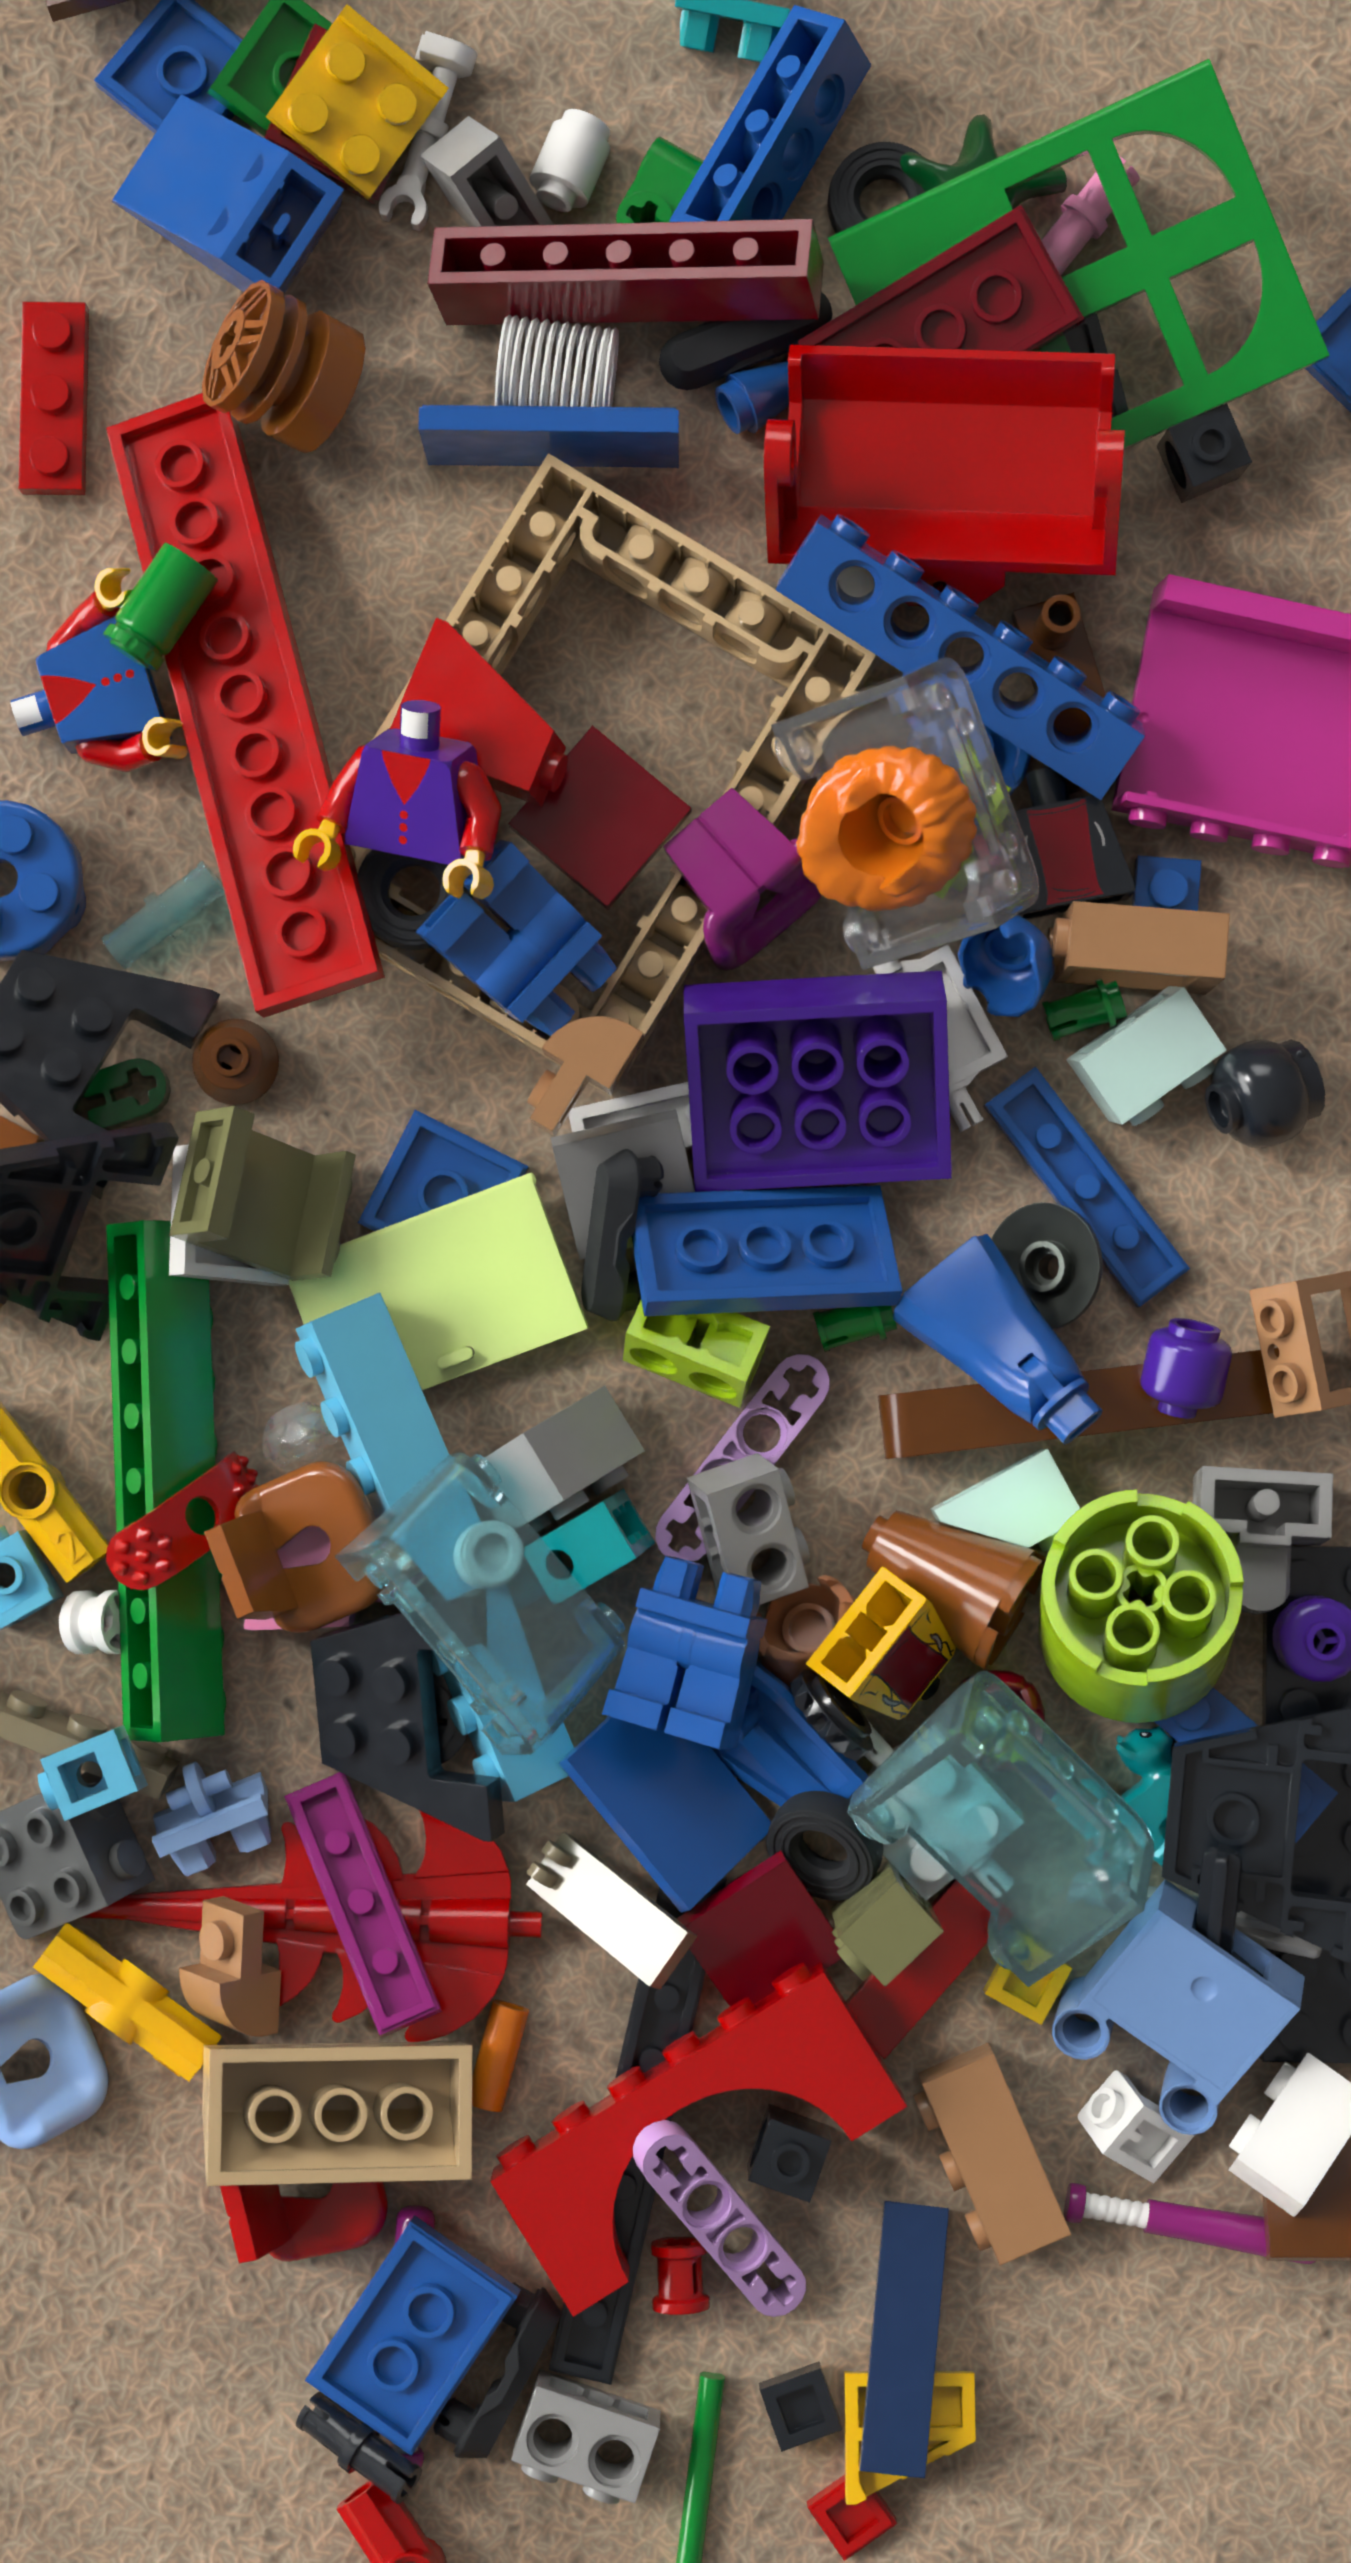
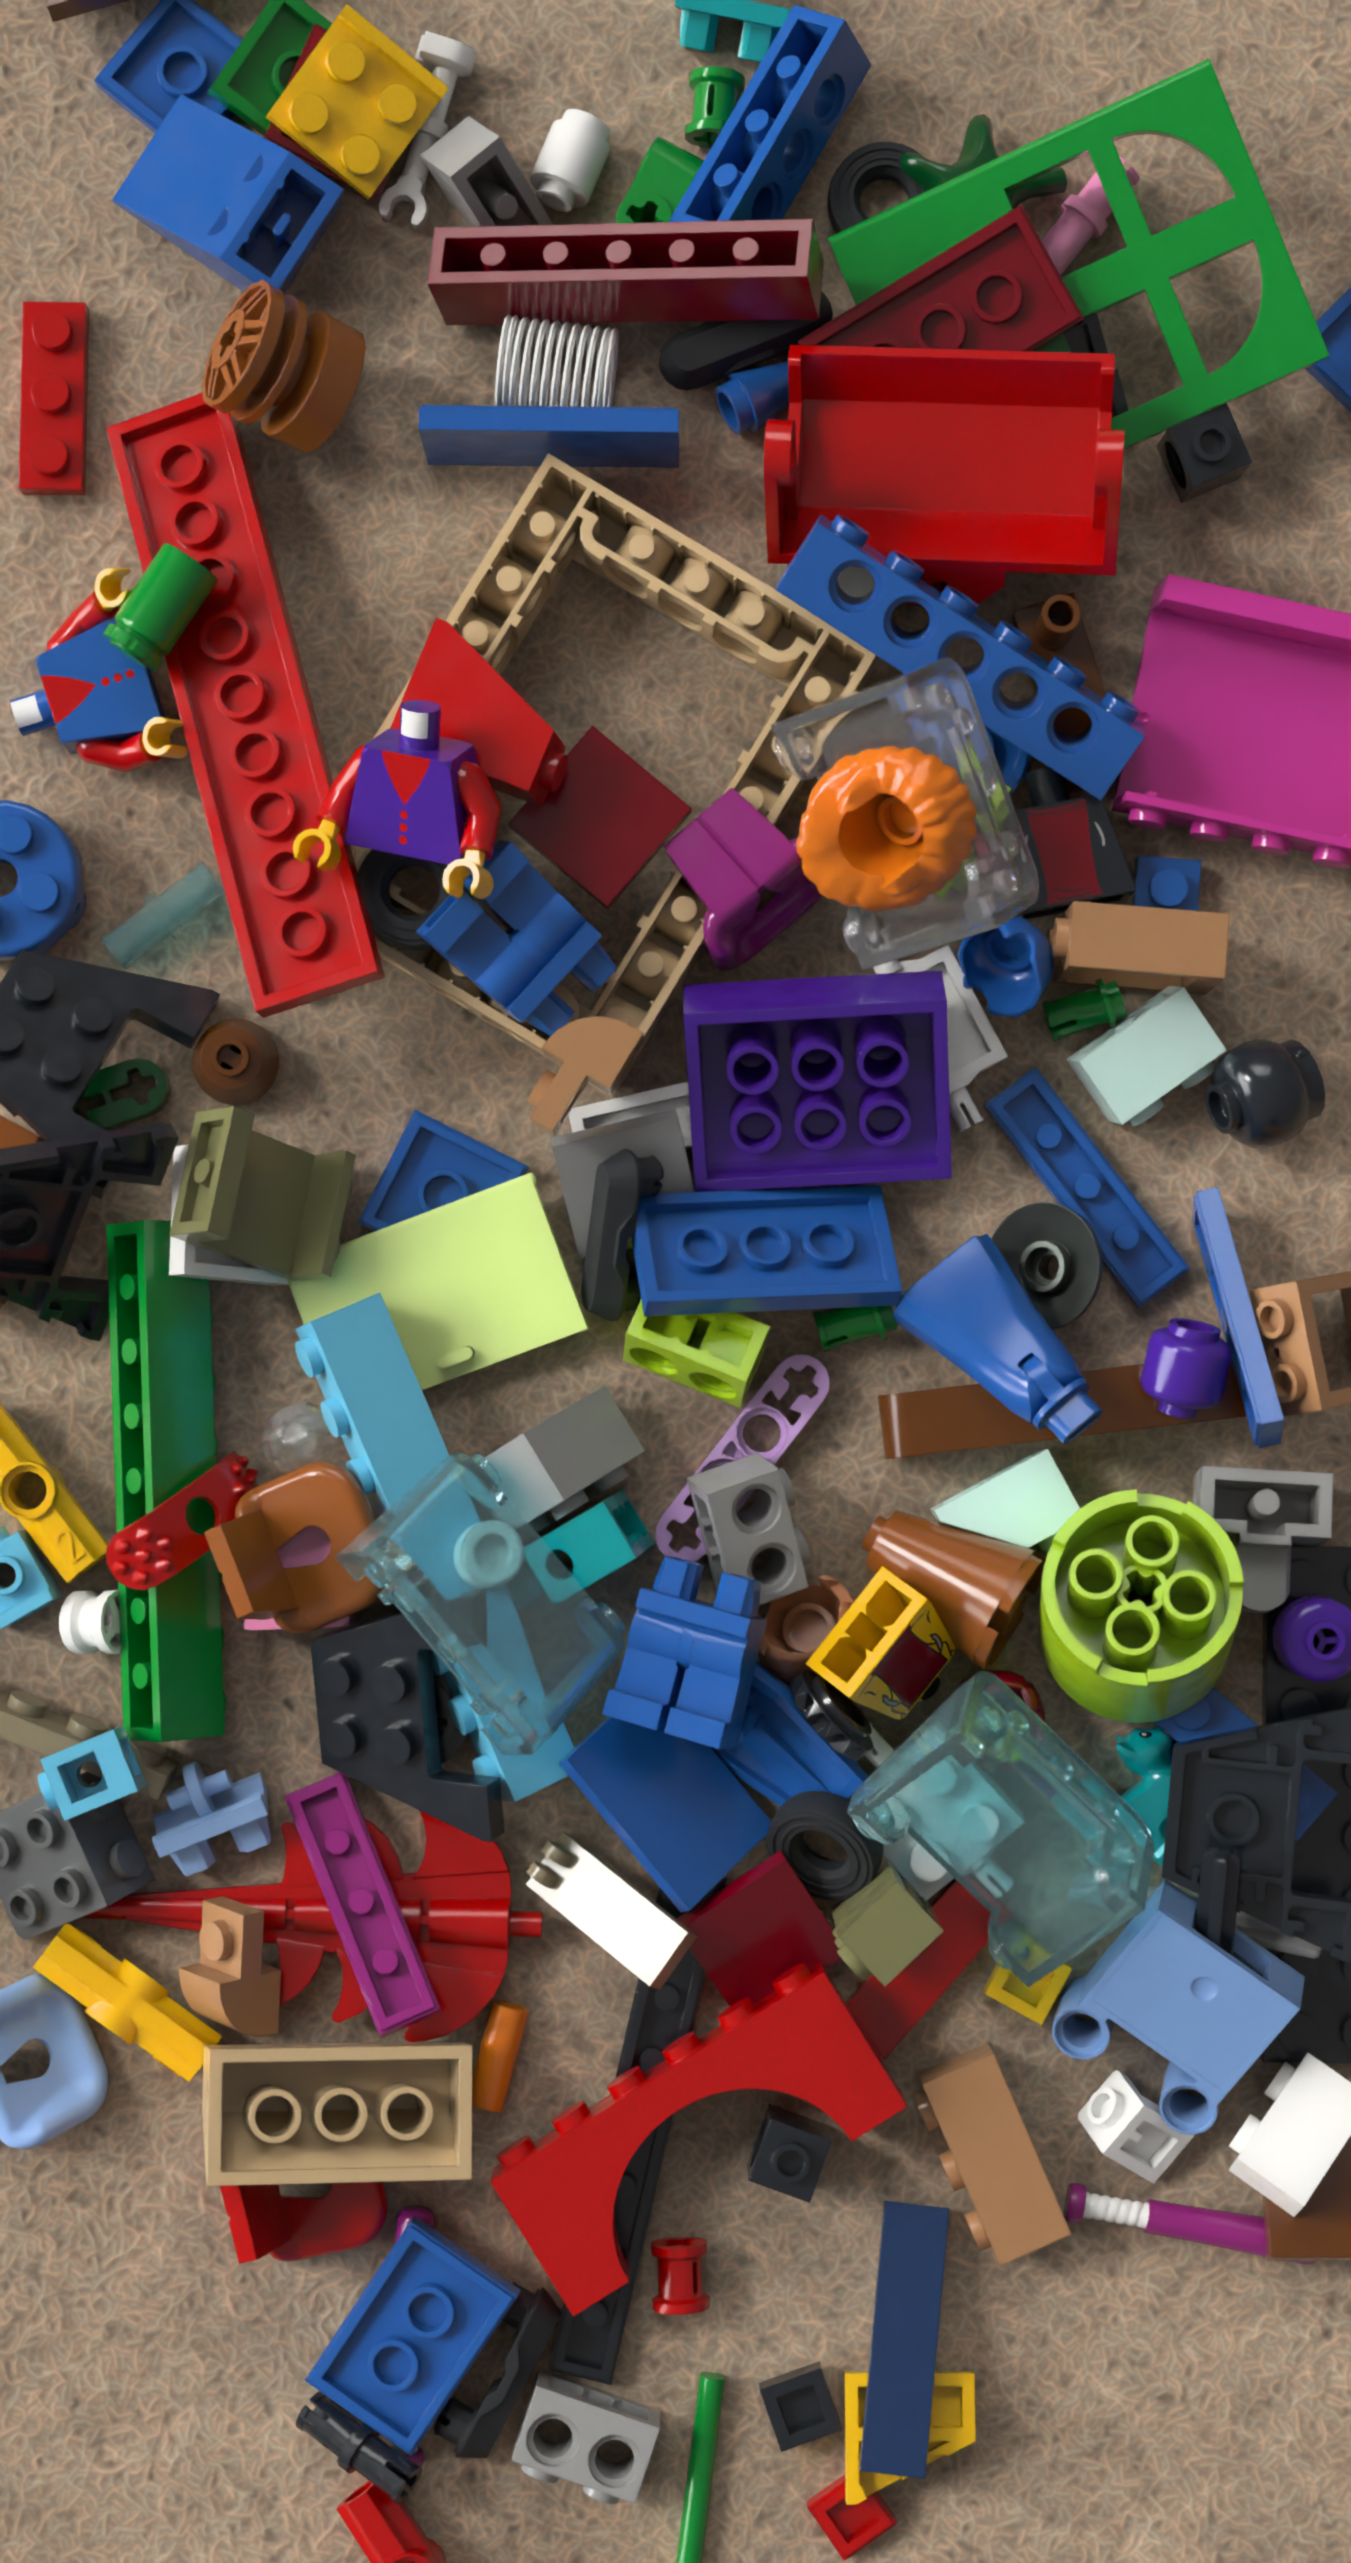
lavender beam [633,2120,806,2317] -> none
none -> green bush [685,66,745,148]
none -> tile [1192,1187,1284,1449]

